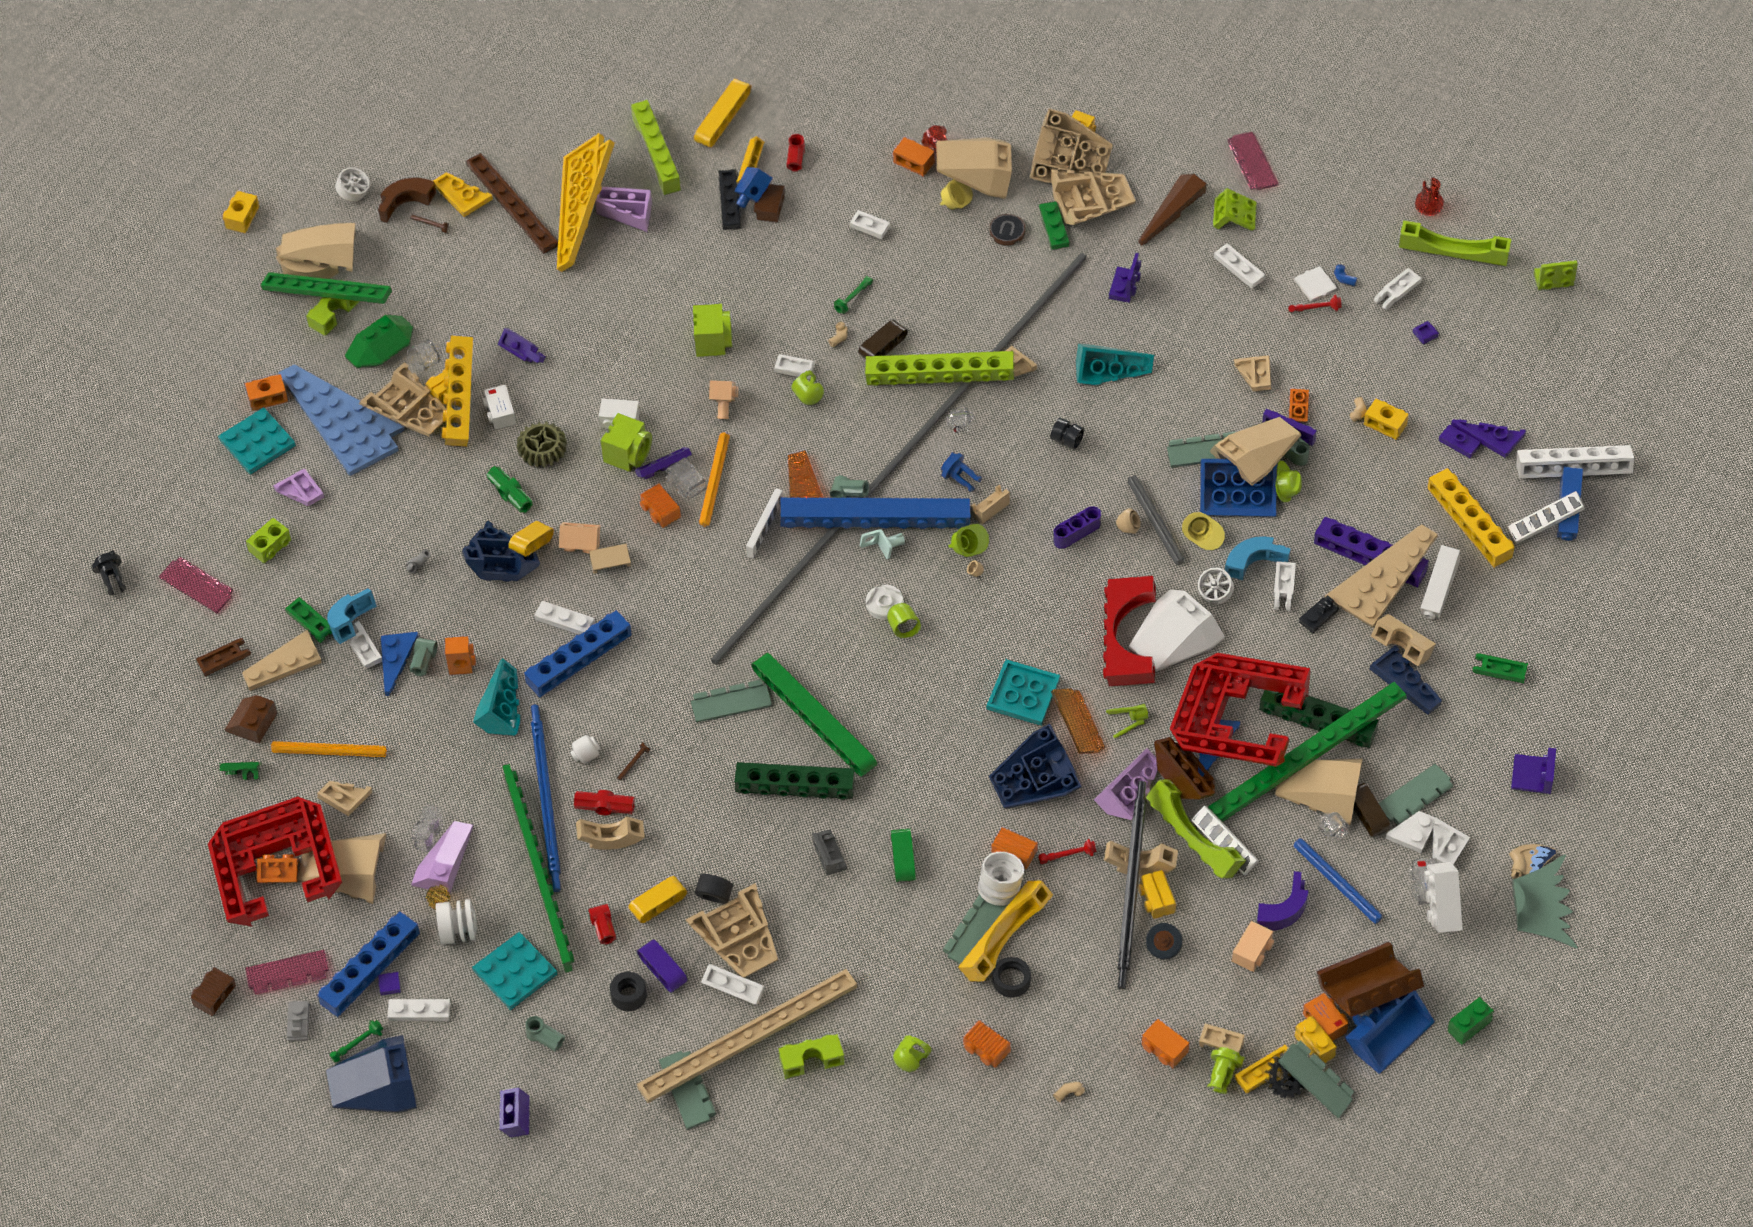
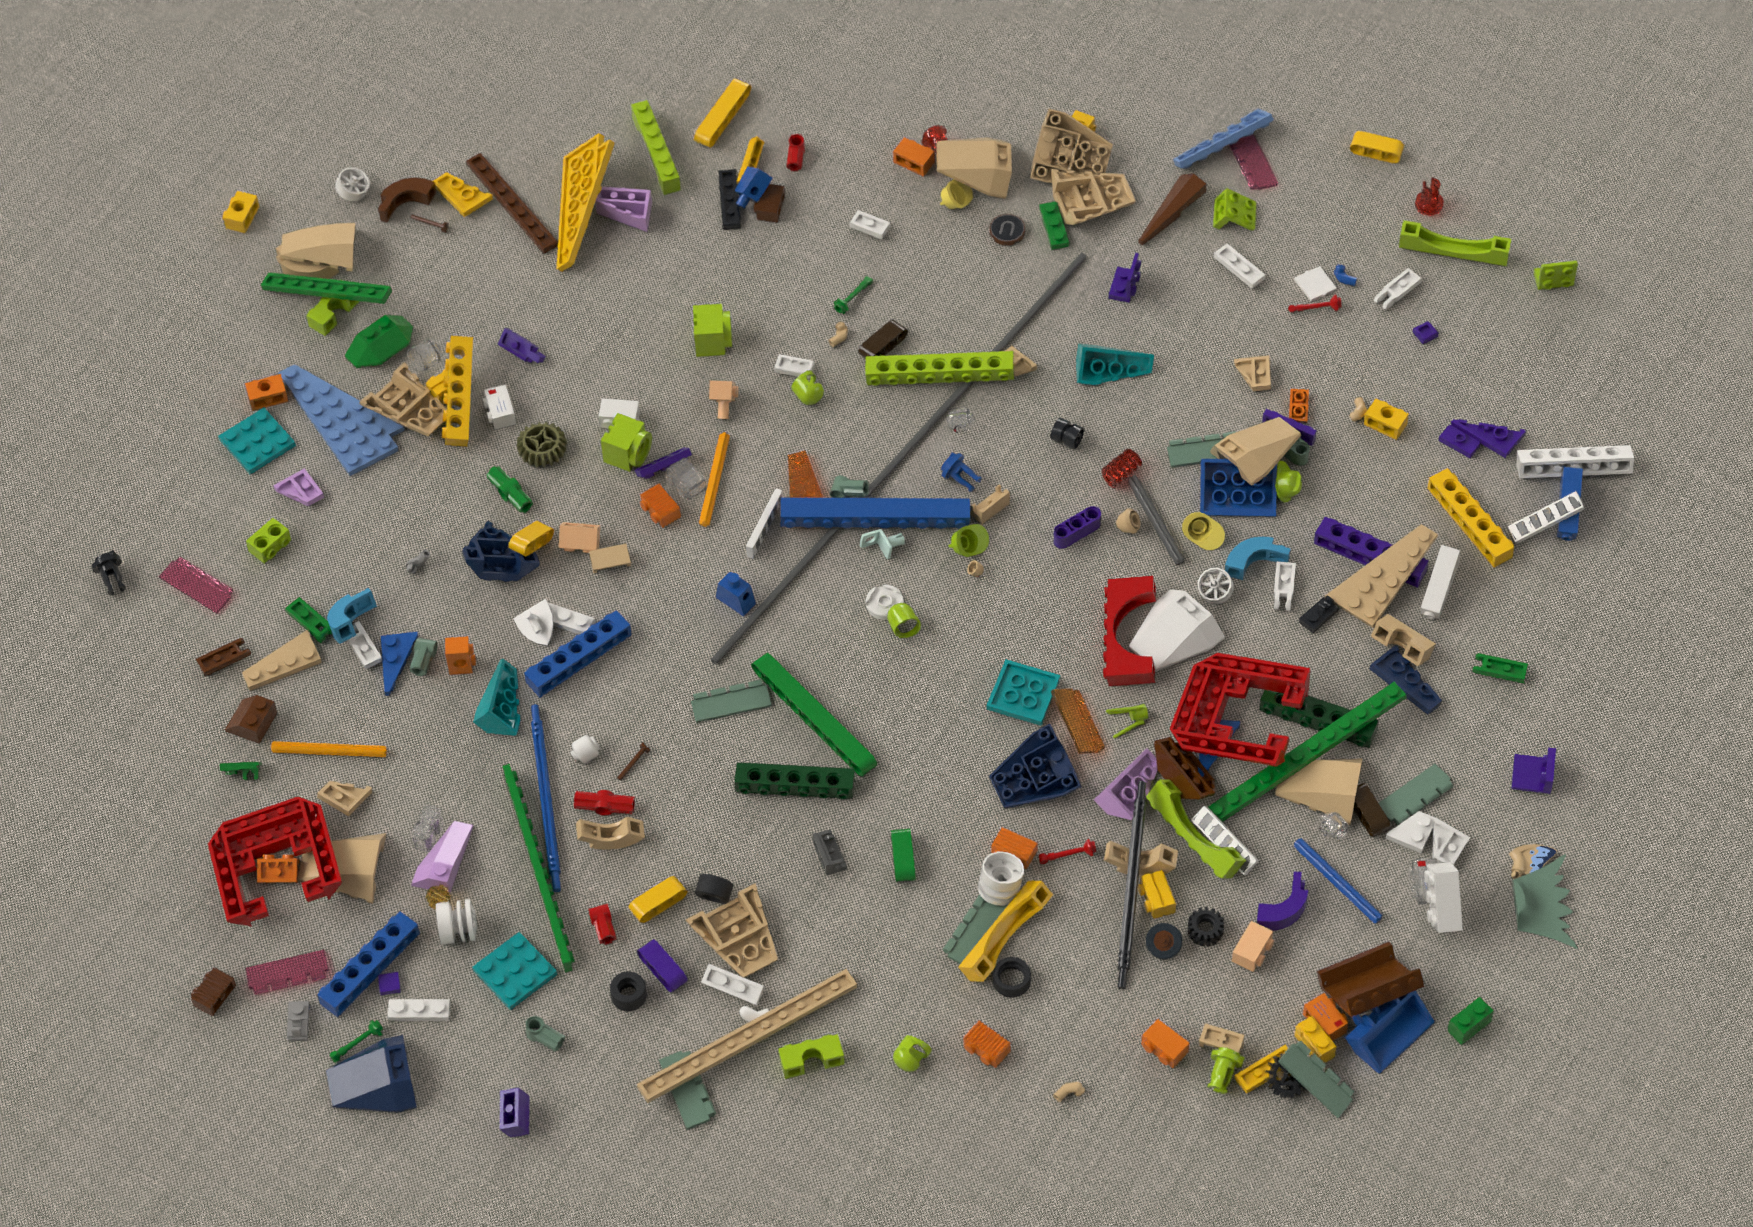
none -> white shield [513,599,553,645]
none -> blue torso [716,572,756,617]
none -> white arm [740,1006,769,1022]
none -> clear red piece [1101,449,1142,489]
none -> medium blue wing [1173,109,1274,169]
none -> black tyre [1187,907,1224,946]
none -> yellow beam [1350,131,1404,163]

